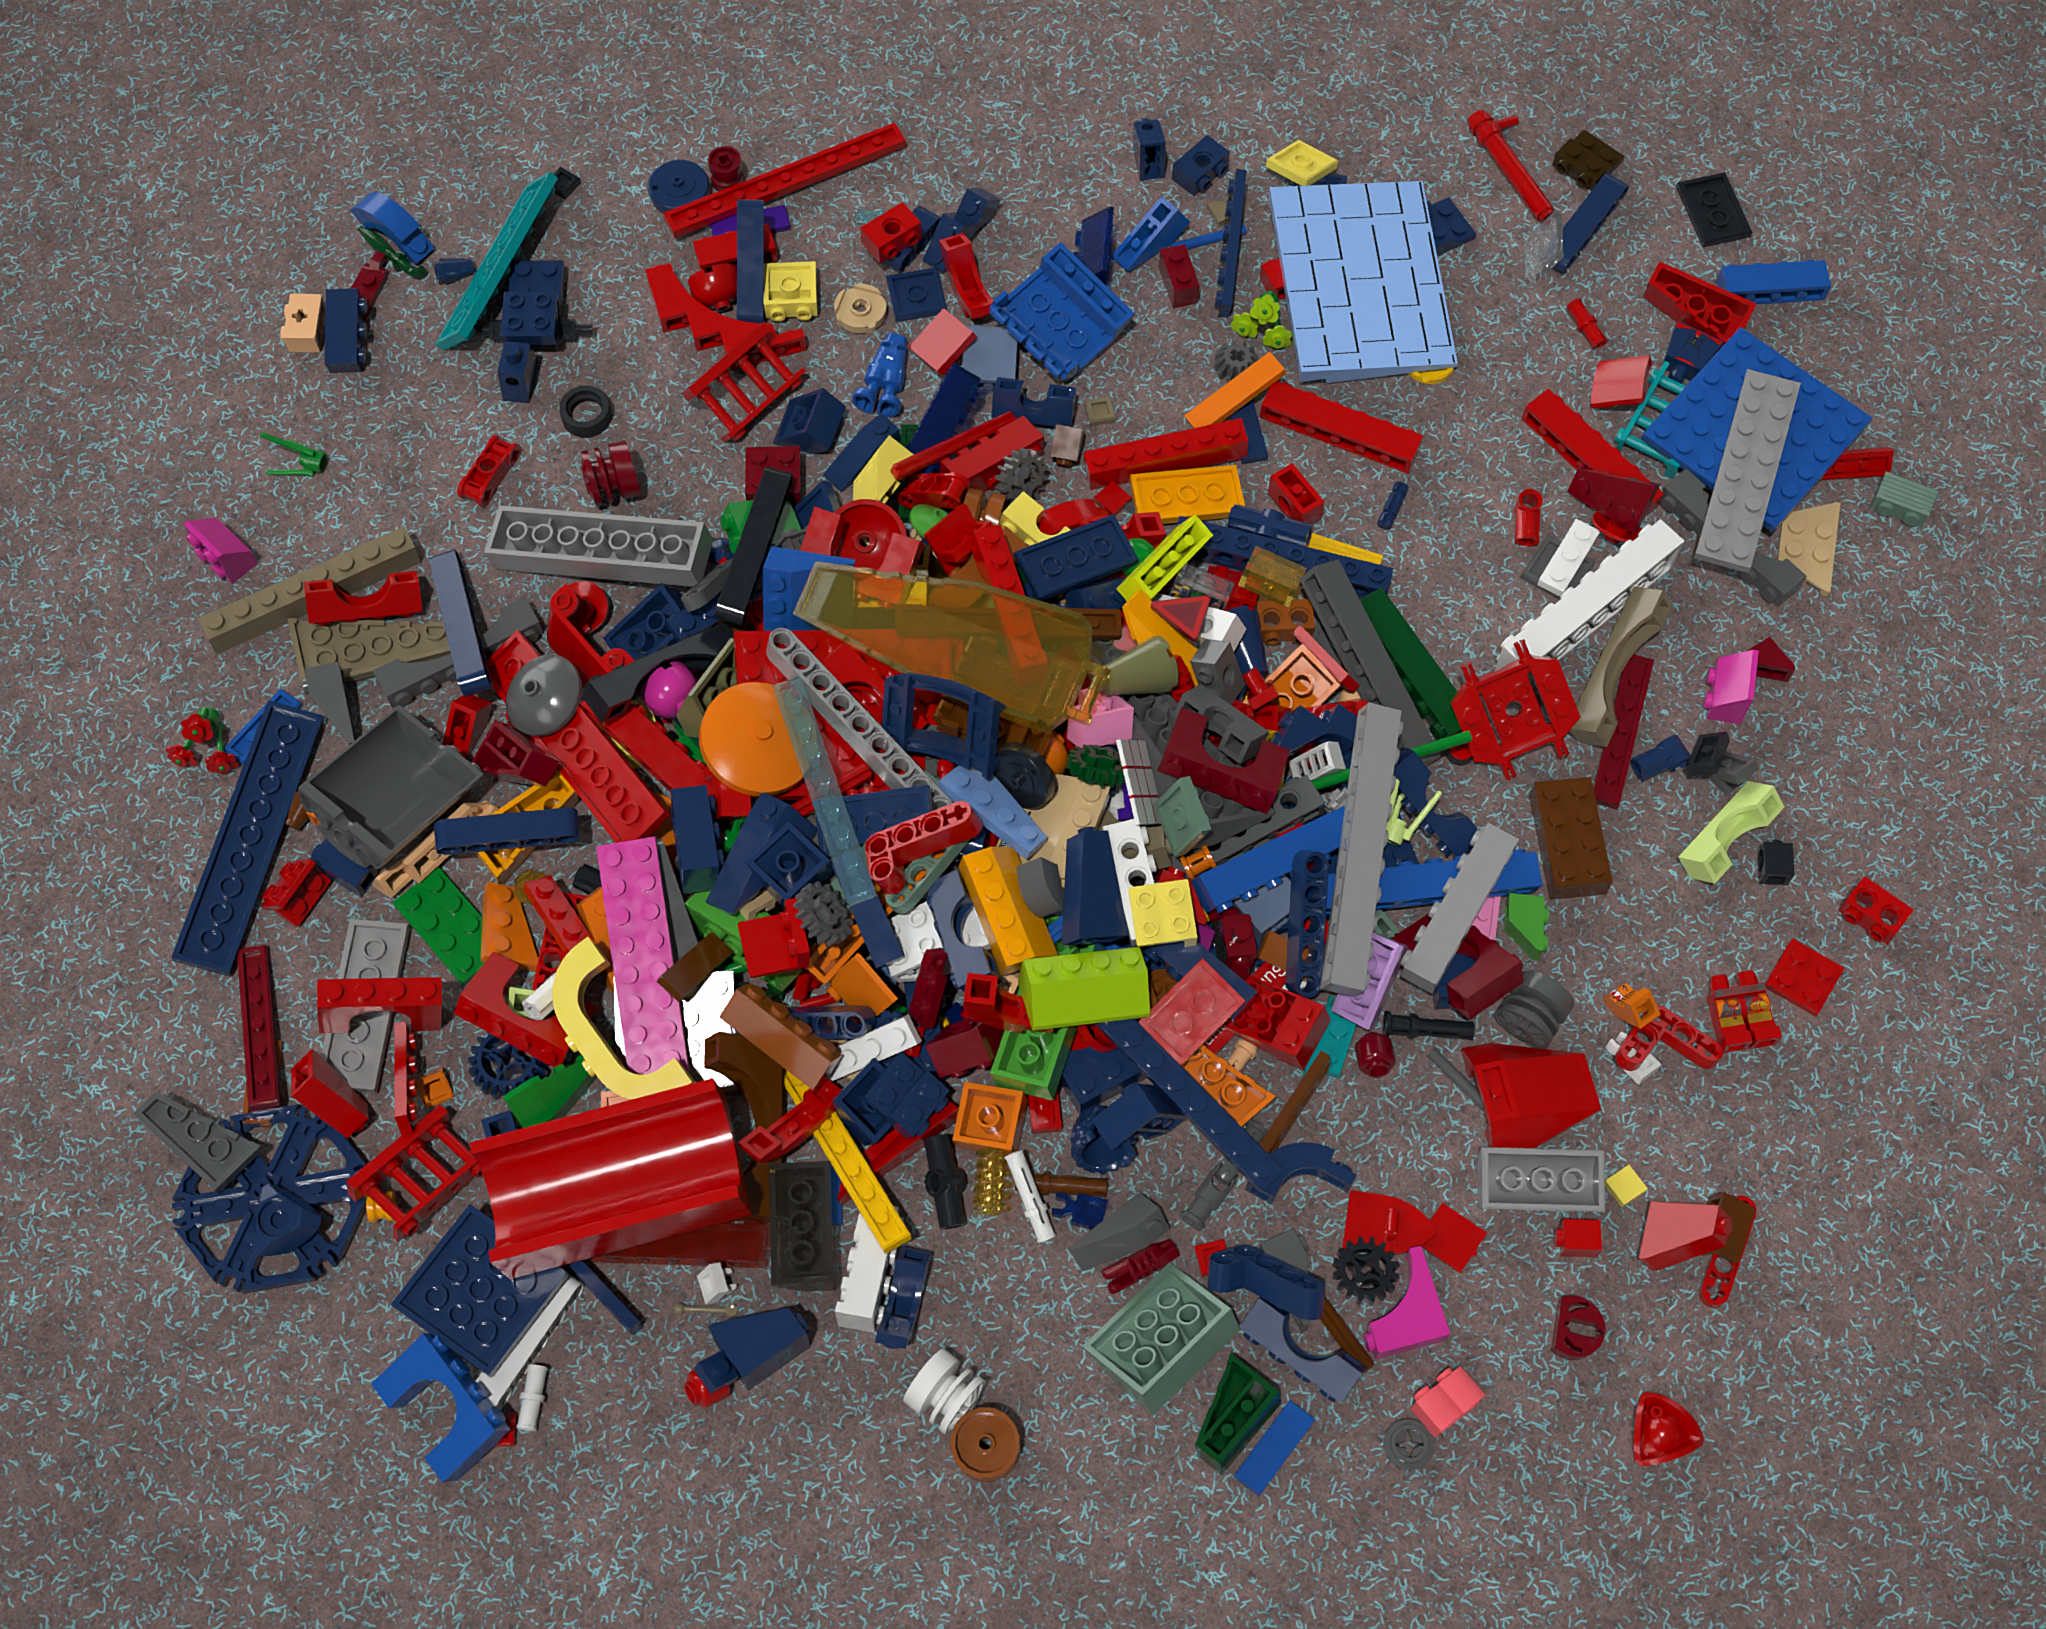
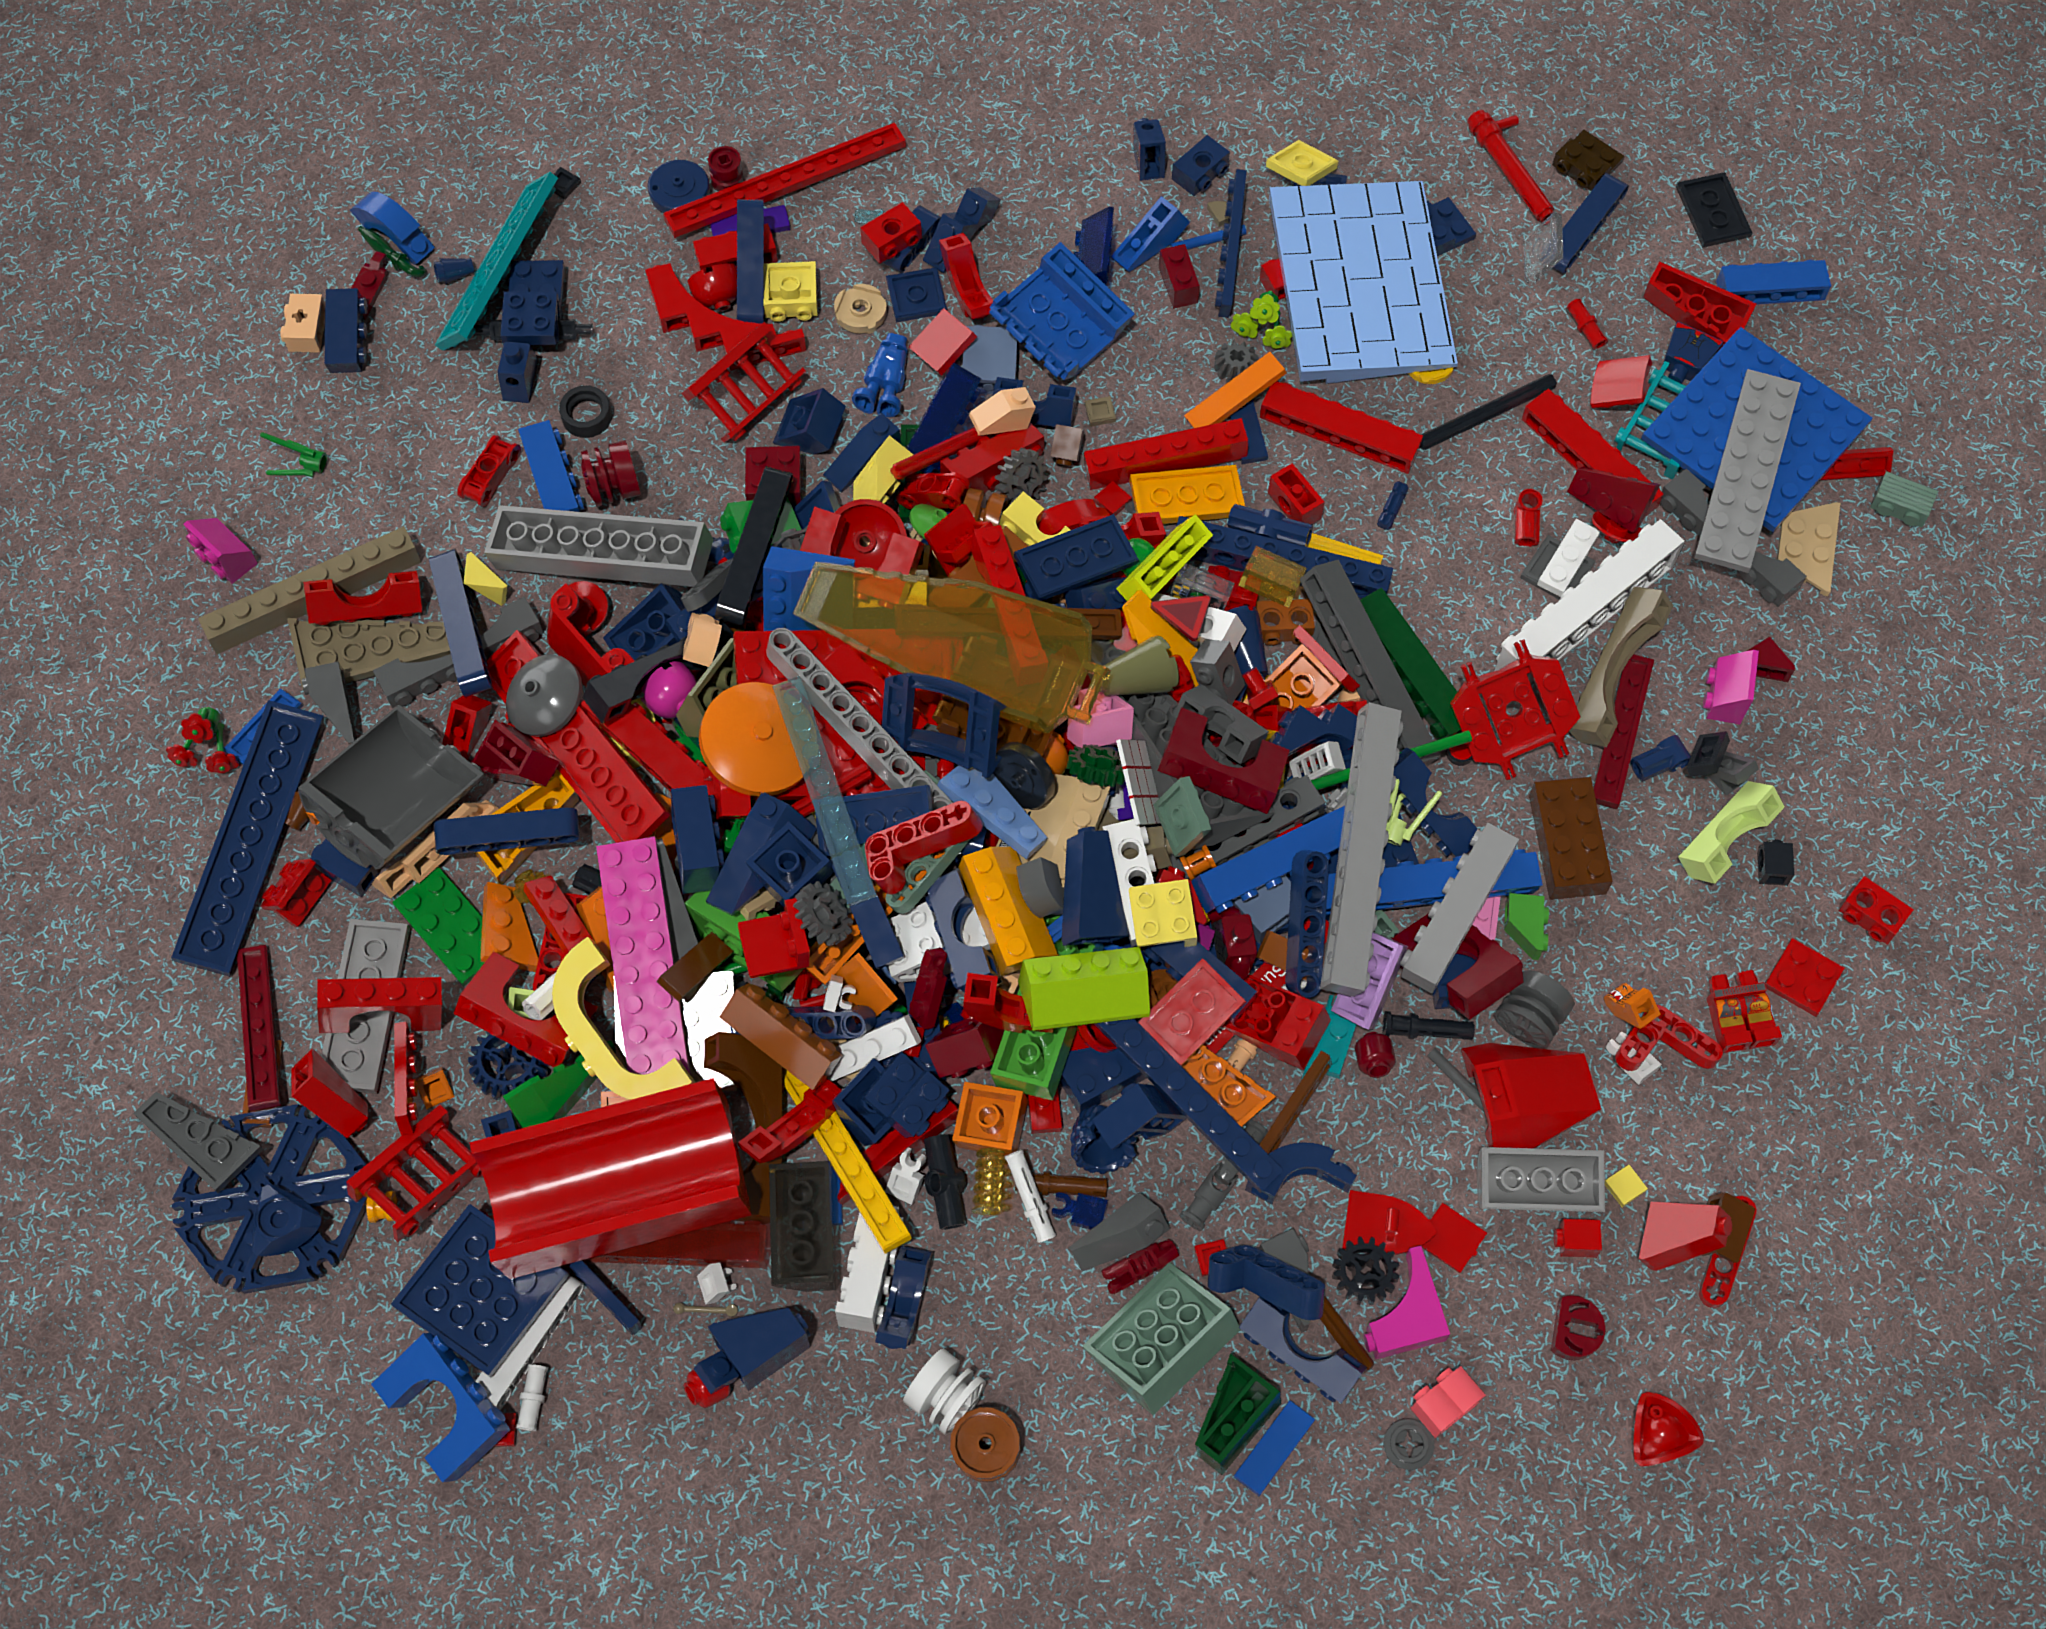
none -> light yellow slope [463,552,507,606]
none -> blue brick [518,420,584,512]
none -> light nougat brick [683,613,722,667]
none -> white tile [823,974,856,1012]
none -> white plate [885,1147,926,1205]
none -> light nougat slope [969,387,1035,435]
none -> black axle [1420,374,1557,450]

